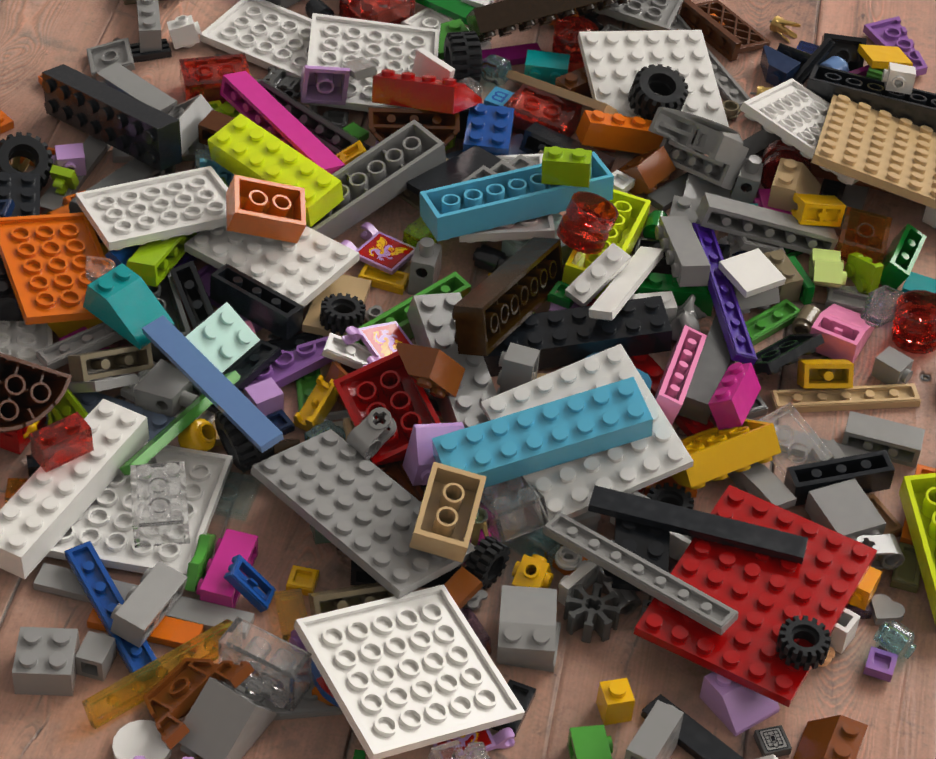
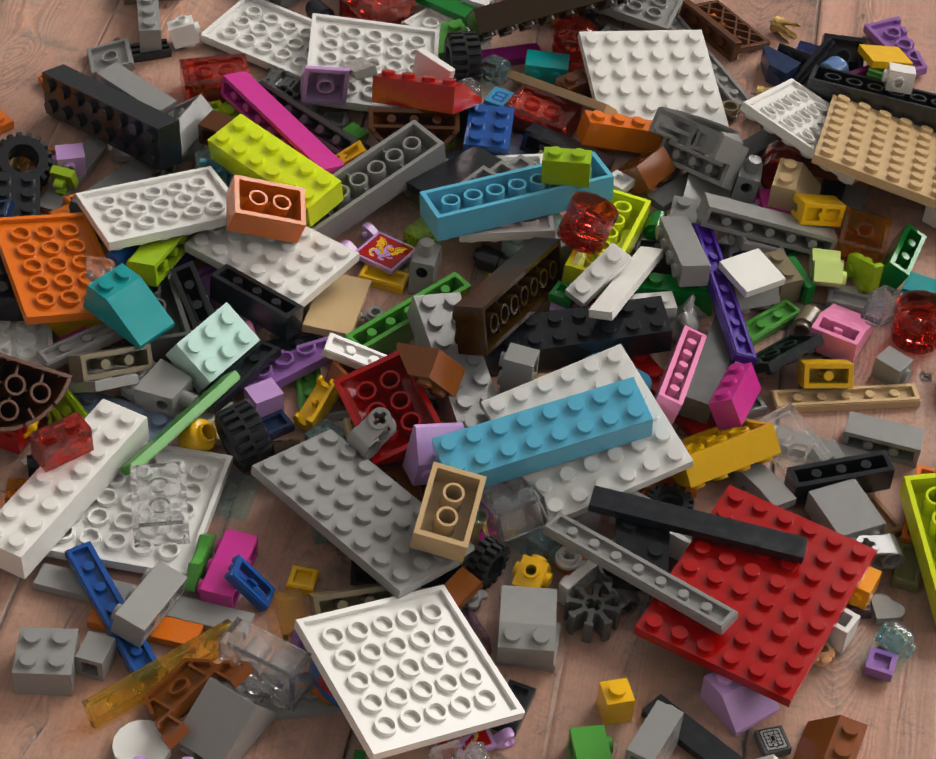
medium blue tile [142,315,284,453] -> none
black tyre [320,293,366,335] -> none
flag [341,321,413,367] -> none
black tyre [628,64,688,120] -> none
black tyre [776,615,831,671] -> none

